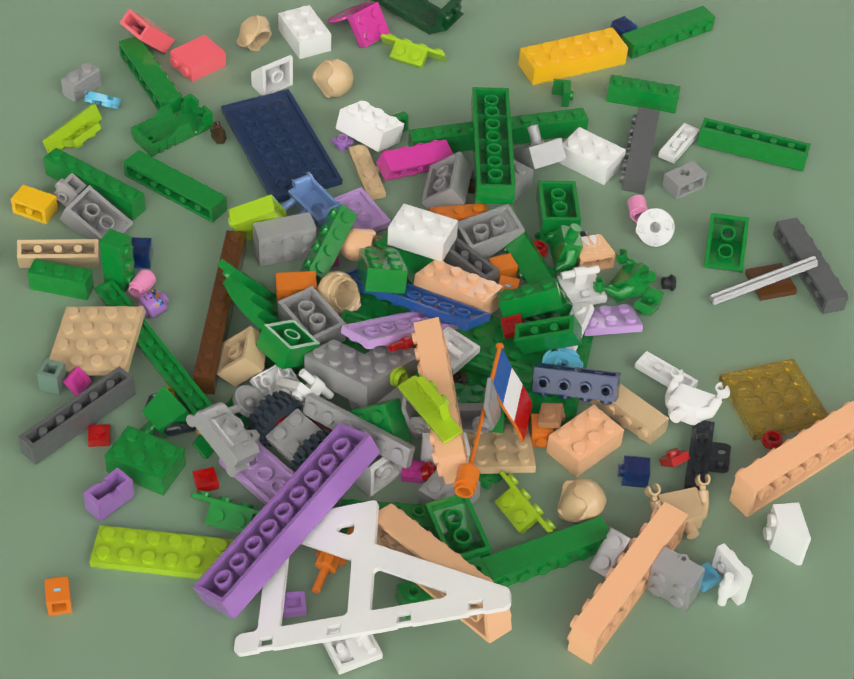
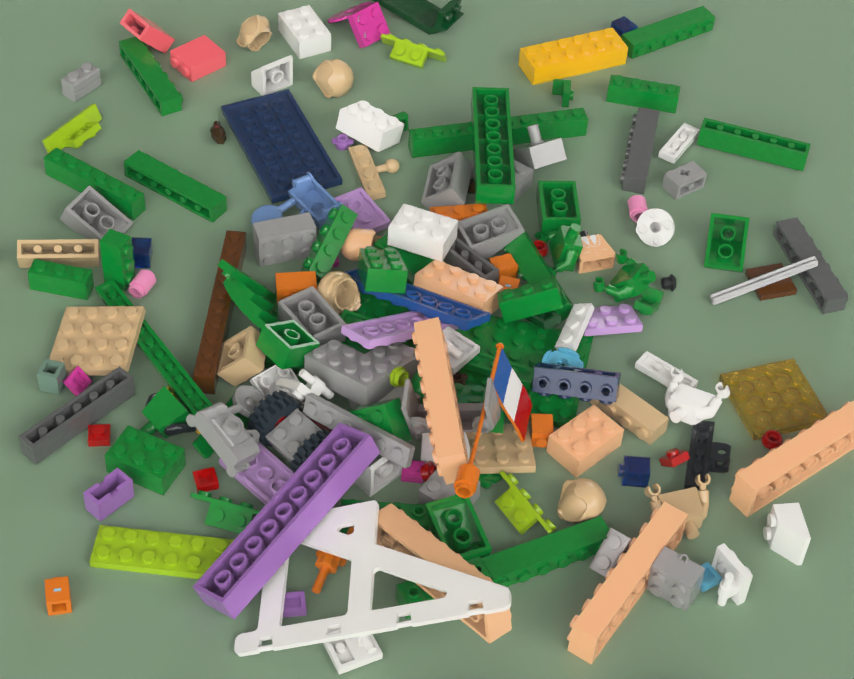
yellow brick [11,185,58,224] -> none
light grey brick [53,173,87,207] -> none
medium azure plate [84,90,122,110] -> none
green piece [131,94,213,157] -> none
medium lavender head [137,289,169,319] -> none
lime brick [228,194,287,242] -> none
dark pink brick [376,140,453,181] -> none
red bar [388,336,414,352] -> none
lime bracket [398,375,462,444] -> none
red plate [501,314,523,339] -> none
green brick [514,315,582,354] -> none
medium nougat bracket [538,403,566,428] -> none
white plate [557,265,607,305] -> none
white brick [558,127,626,185] -> none

